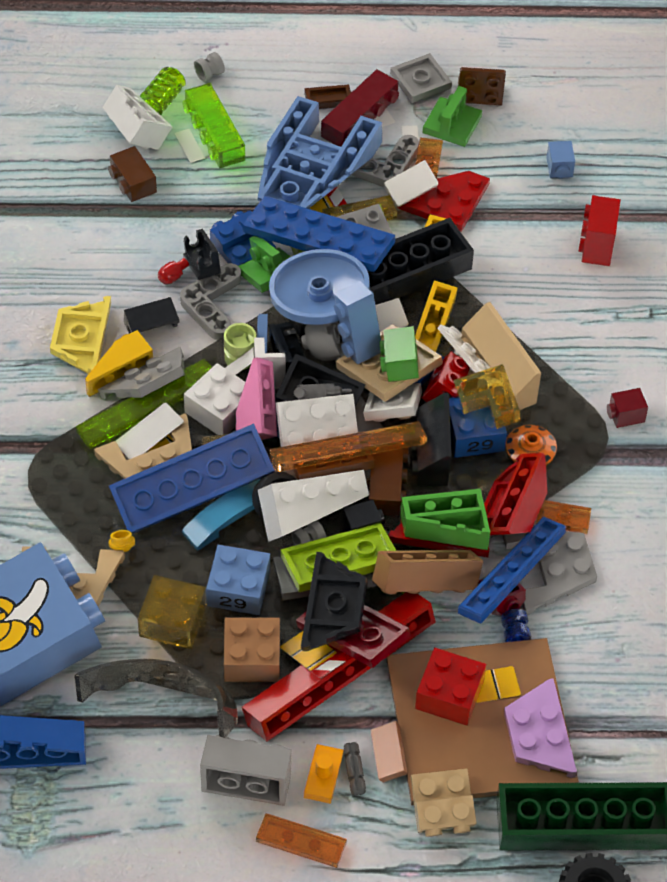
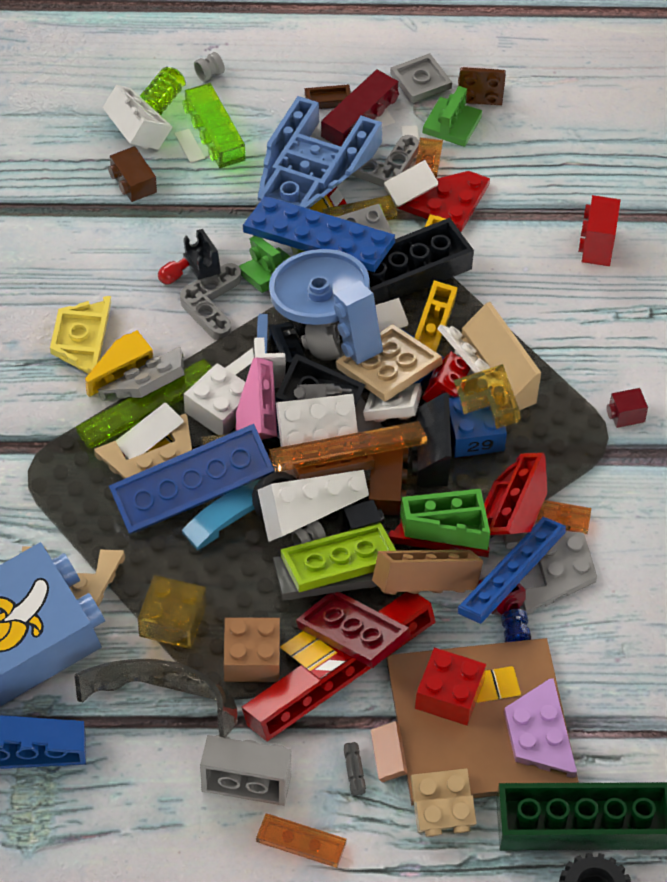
yellow plate [109,530,135,552] -> none
black hinge [123,297,179,334] -> none
medium blue brick [206,545,270,615] -> none
blue plate [210,210,276,266] -> none
yellowish green wheel [224,323,256,370] -> none
black wing [301,552,368,652] -> none
light orange tile [304,744,344,804] -> none
bright green brick [379,326,419,382] -> none
orange dish [506,425,557,465] -> none
medium blue brick [546,141,575,178] -> none

